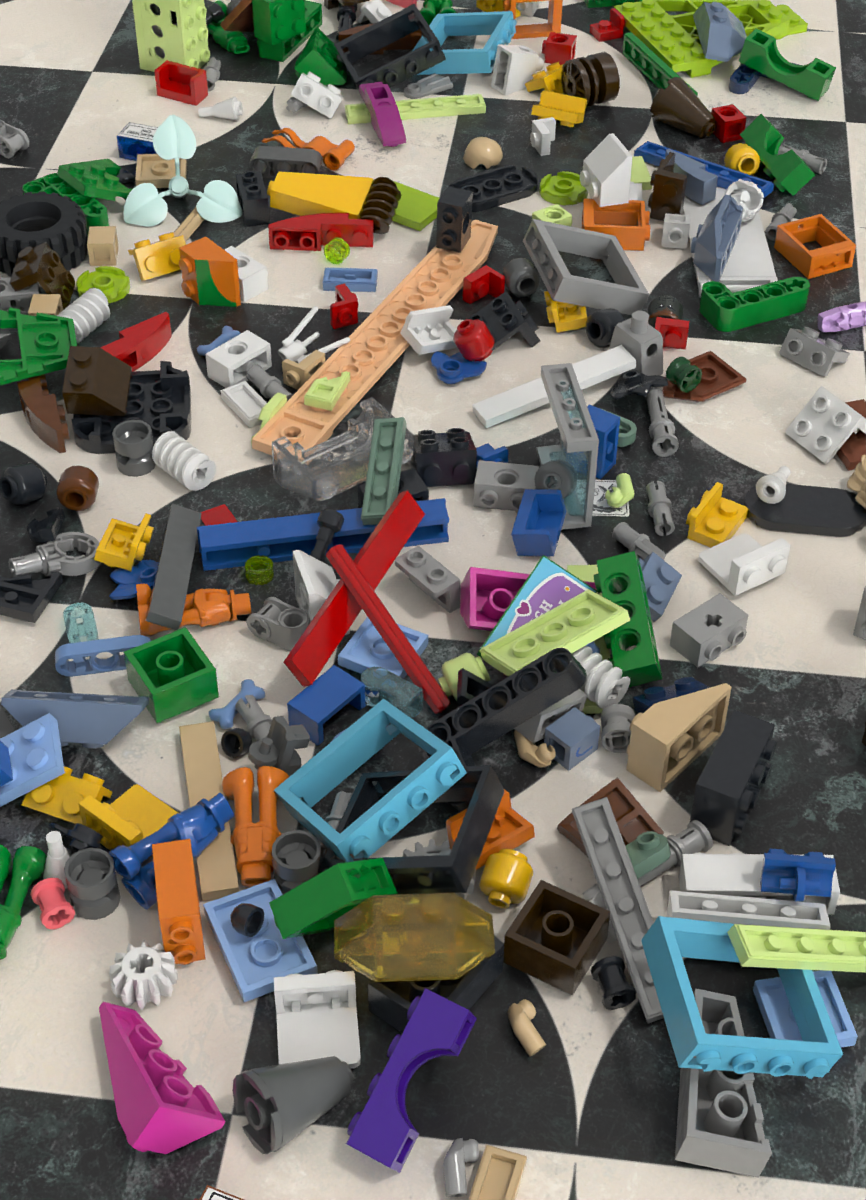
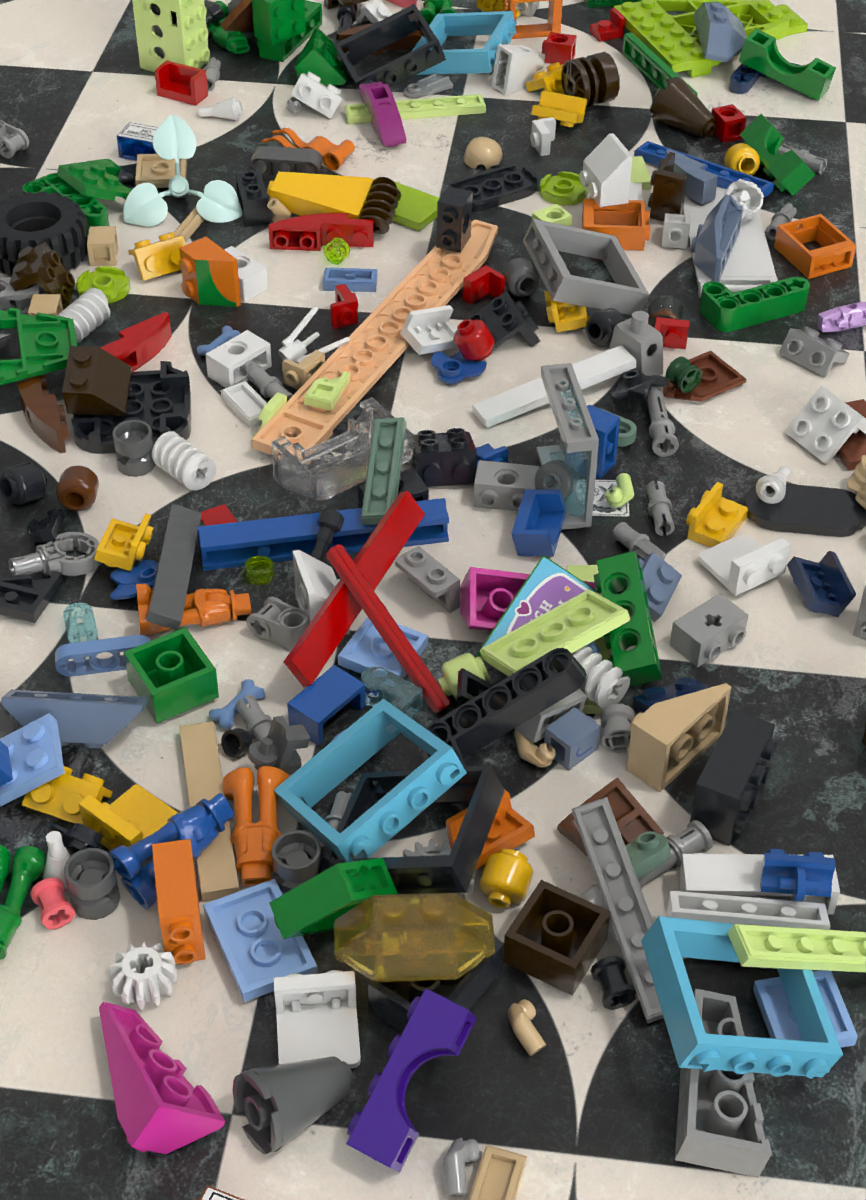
black hinge [230,903,264,937] -> none
none -> tan arm [267,198,291,222]
none -> dark blue bracket [787,551,856,617]

